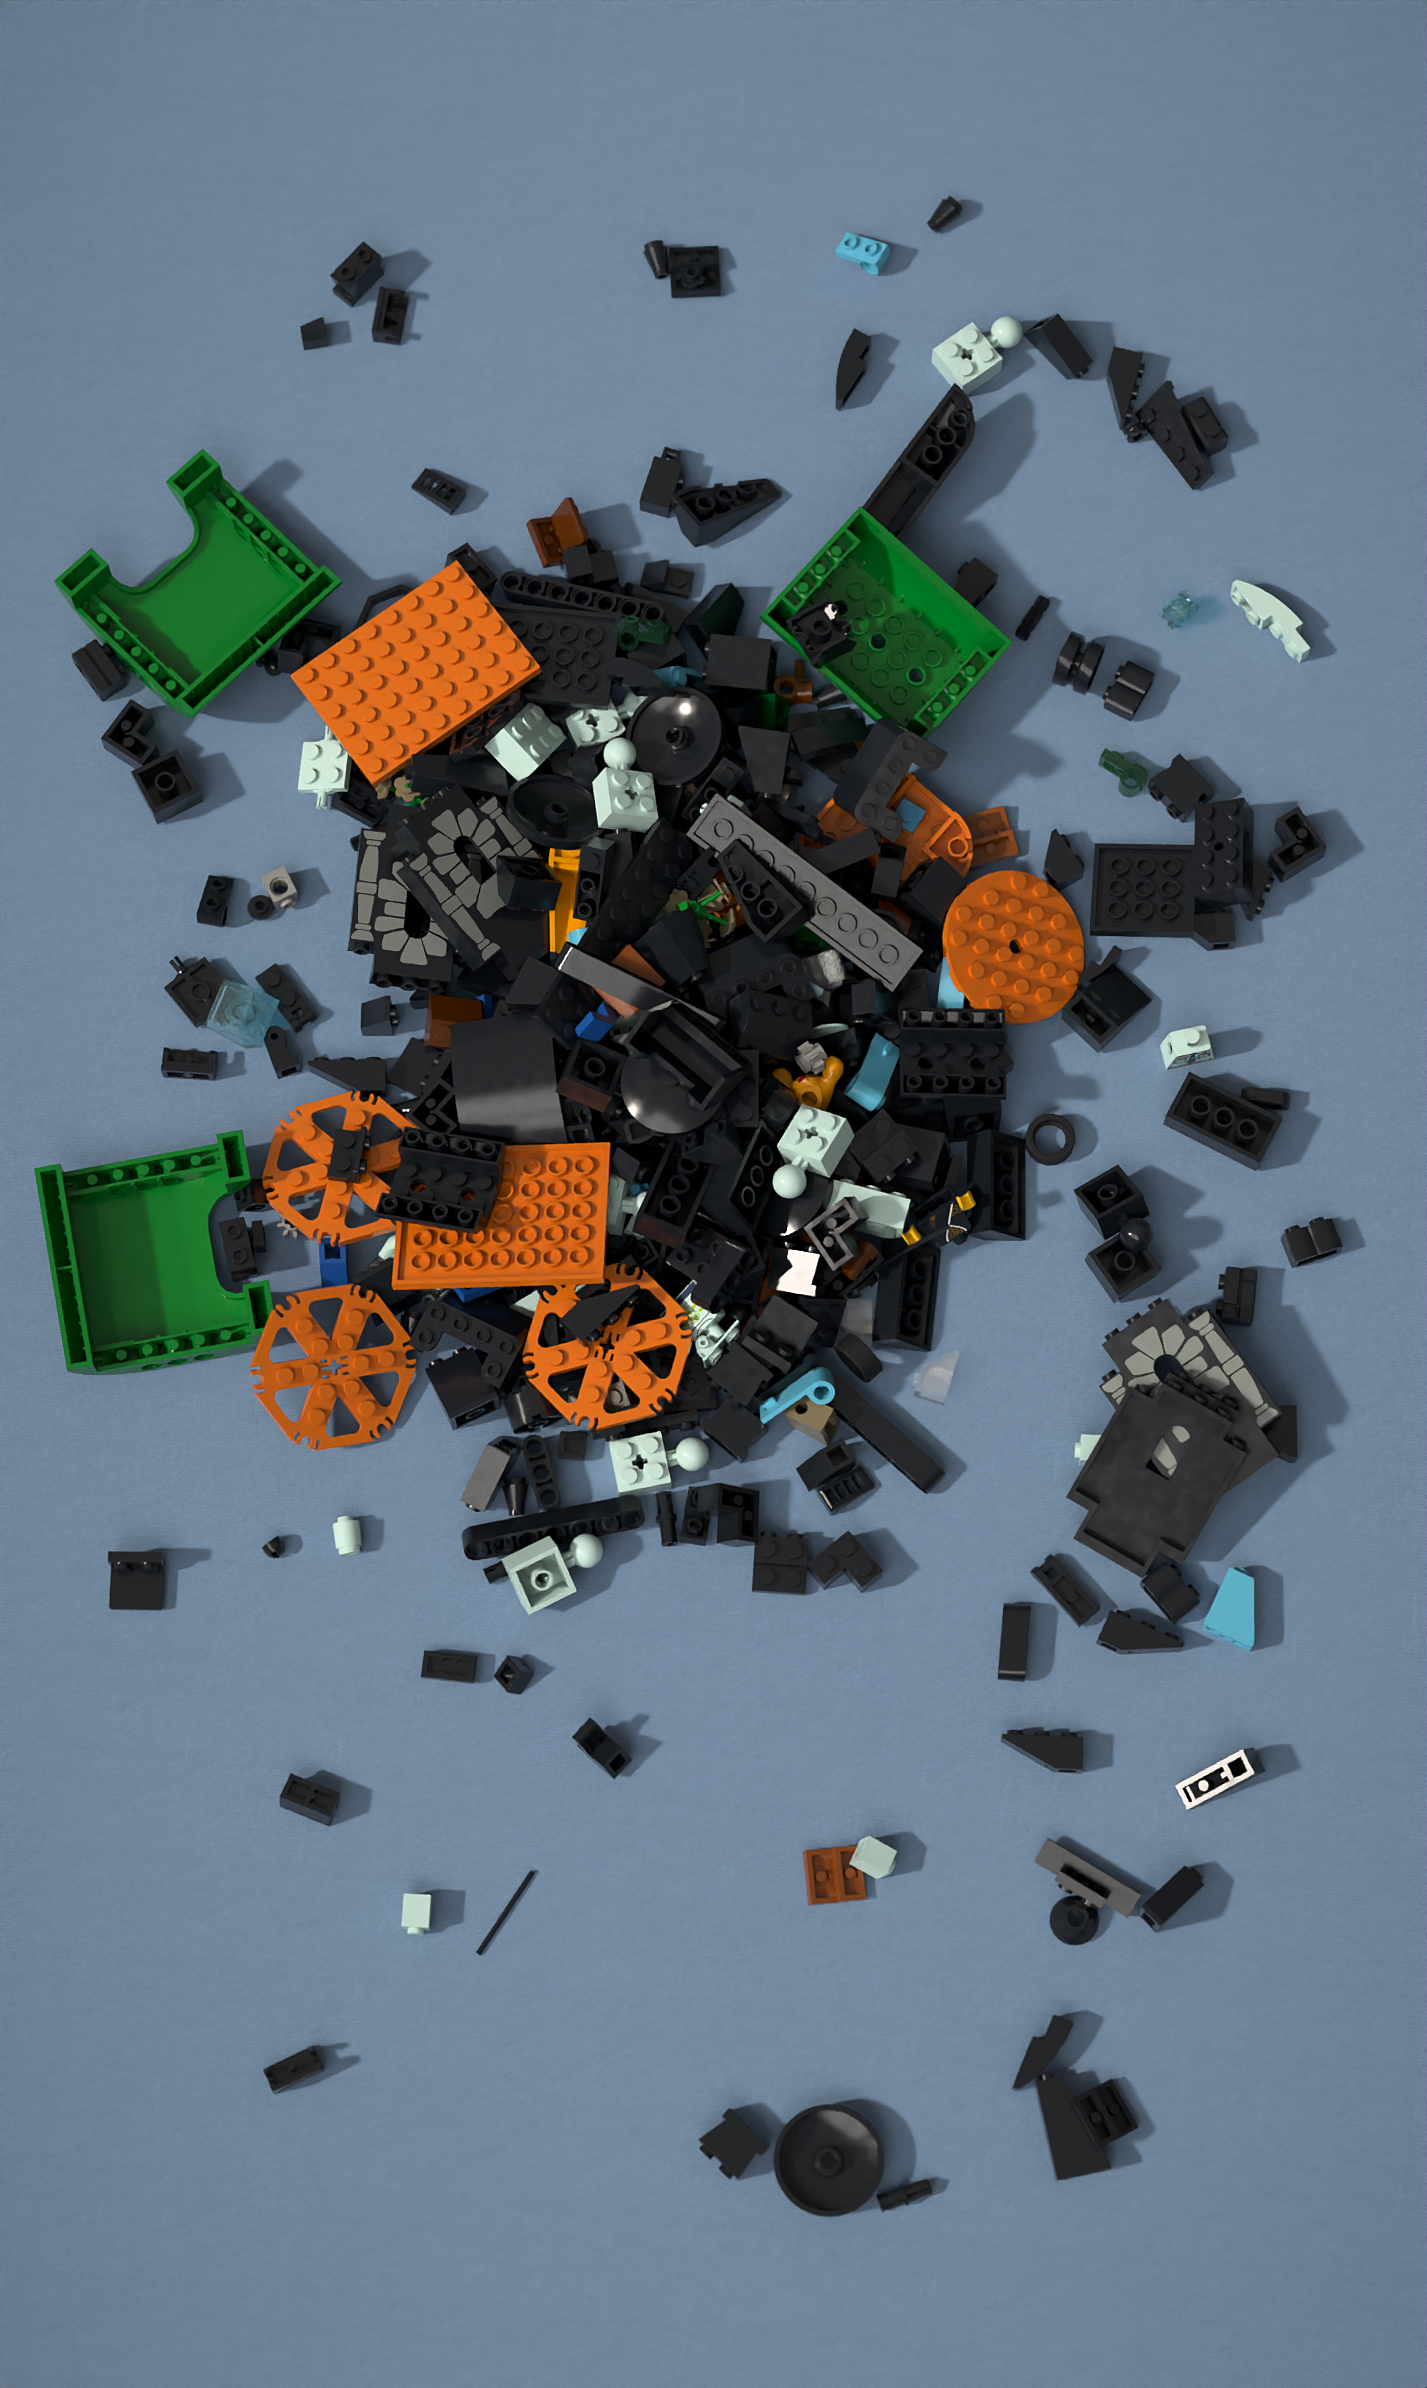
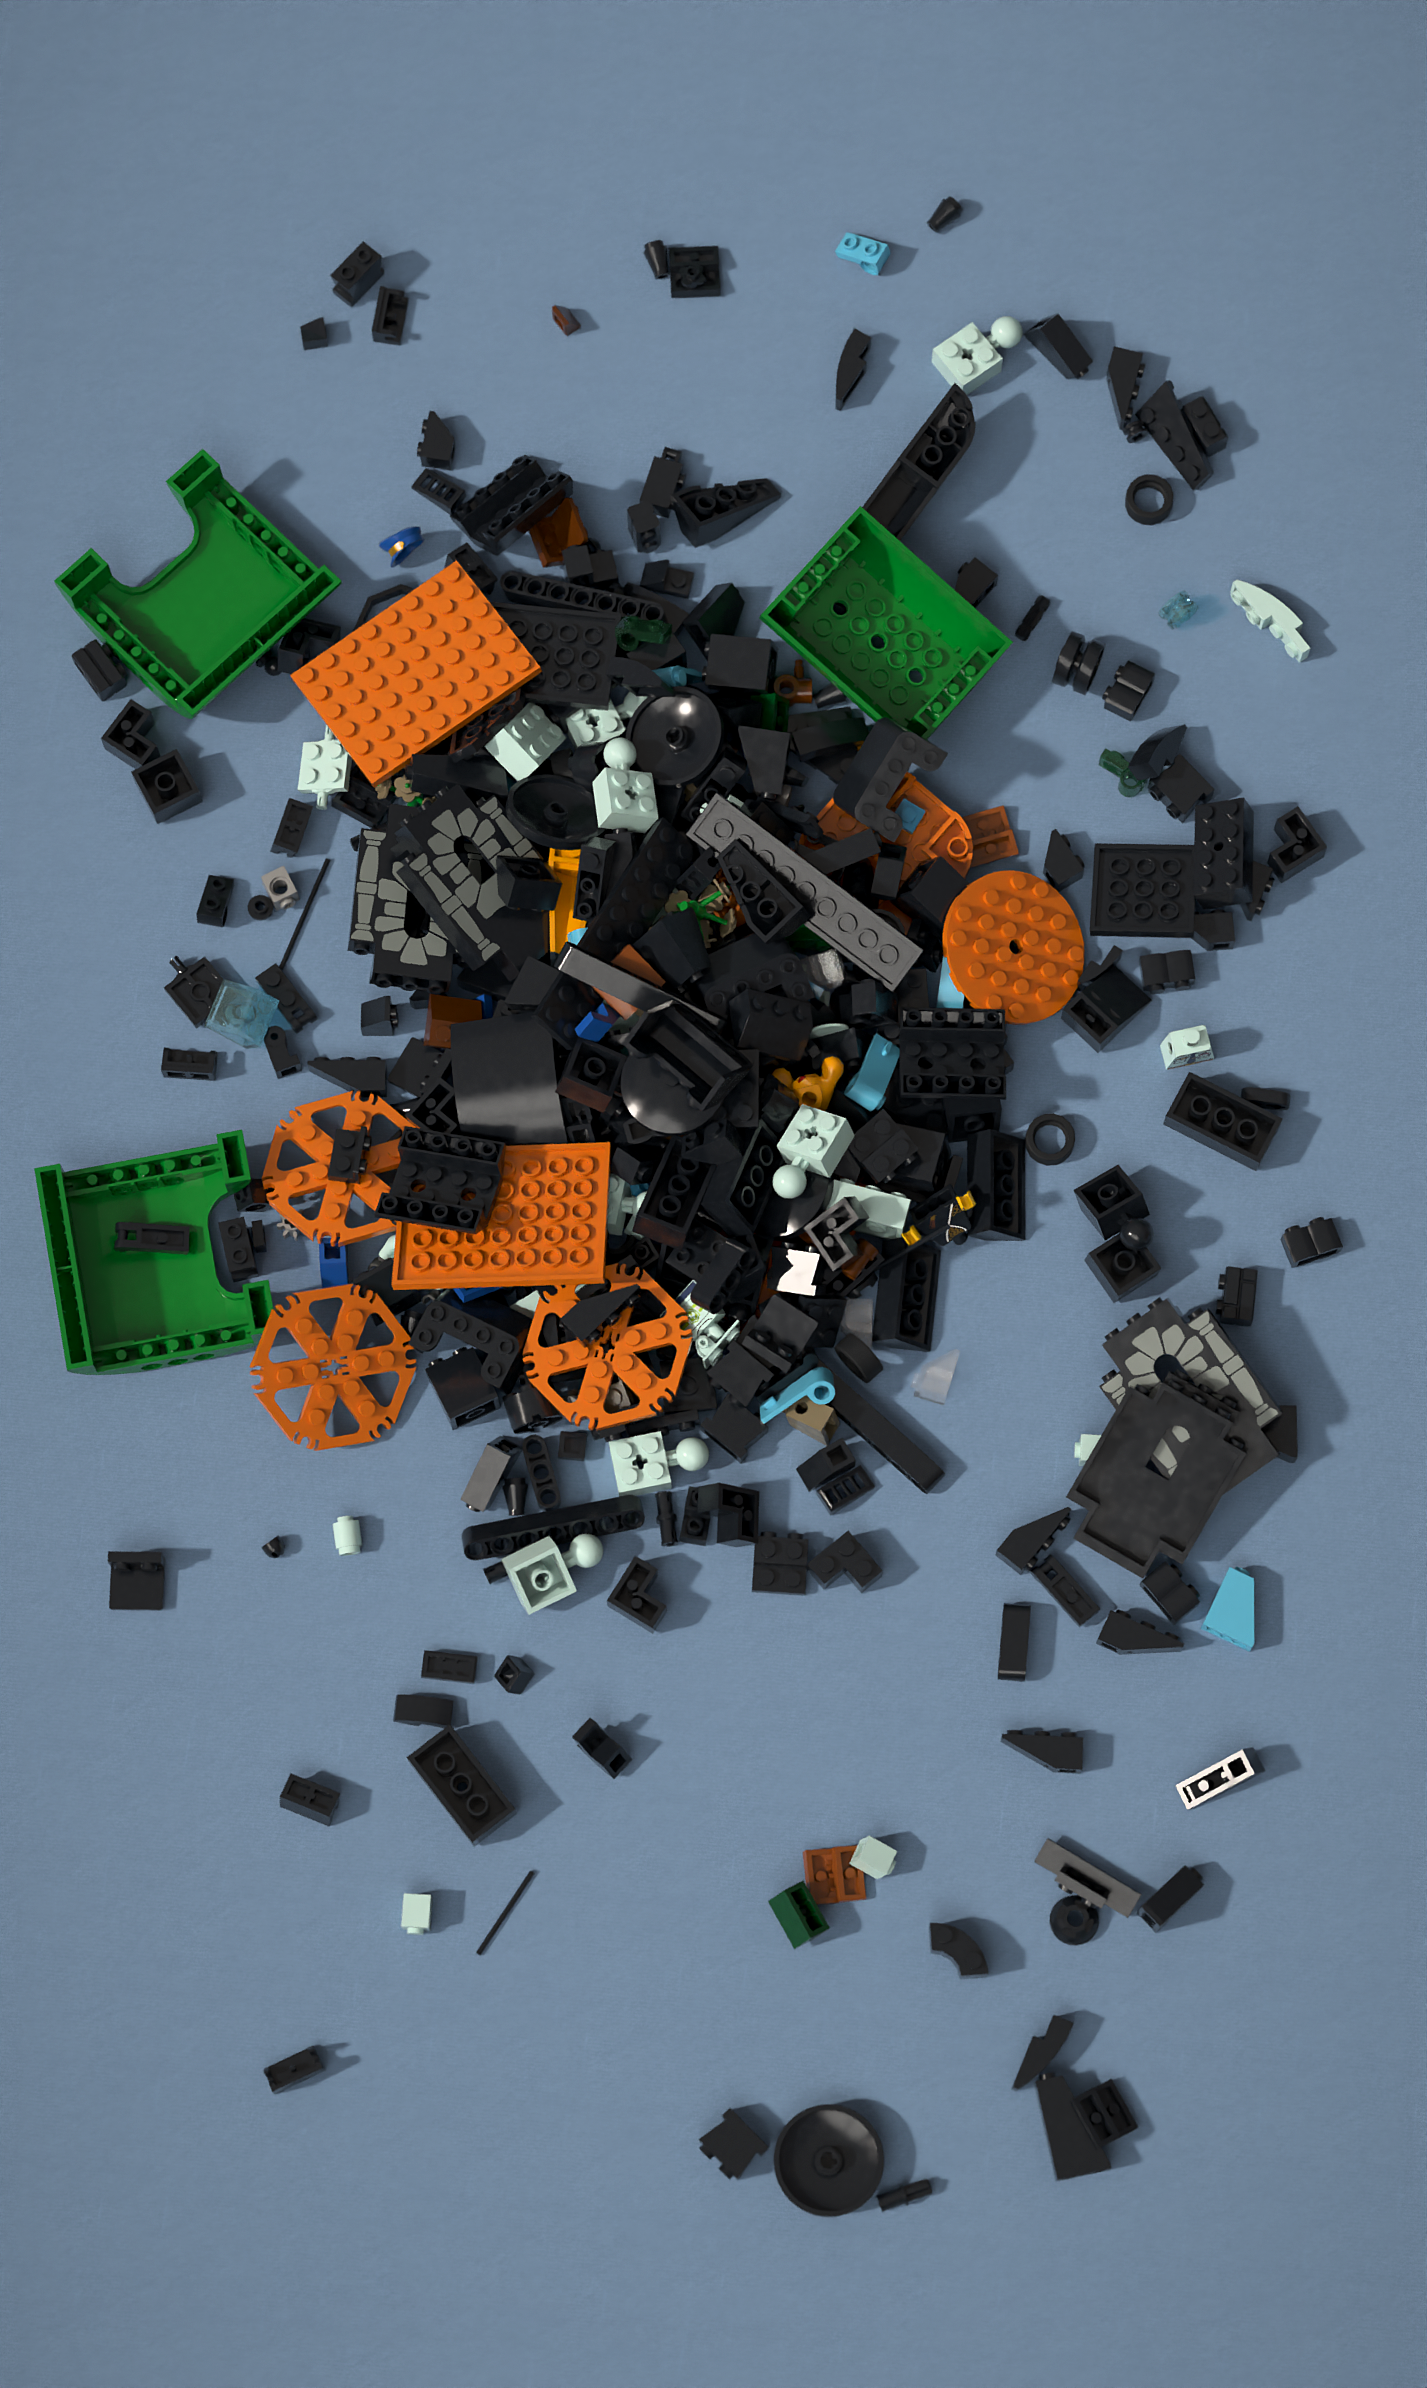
black slope [786,597,857,669] -> none
light grey gear [795,1041,828,1075] -> none
none -> black plate [114,1222,190,1255]
none -> black hinge [270,798,313,858]
none -> black piece [279,858,330,970]
none -> blue piece [379,526,424,567]
none -> black slope [393,1694,453,1728]
none -> black brick [407,1724,517,1847]
none -> black slope [417,411,456,471]
none -> black slope [449,455,573,556]
none -> reddish brown slope [552,305,581,336]
none -> black brick [607,1556,667,1634]
none -> black brick [627,500,661,553]
none -> dark green brick [768,1881,830,1949]
none -> black brick [928,1923,989,1979]
none -> black slope [996,1507,1071,1575]
none -> black tyre [1125,474,1174,525]
none -> black slope [1128,724,1187,781]
none -> black brick [1139,950,1196,994]

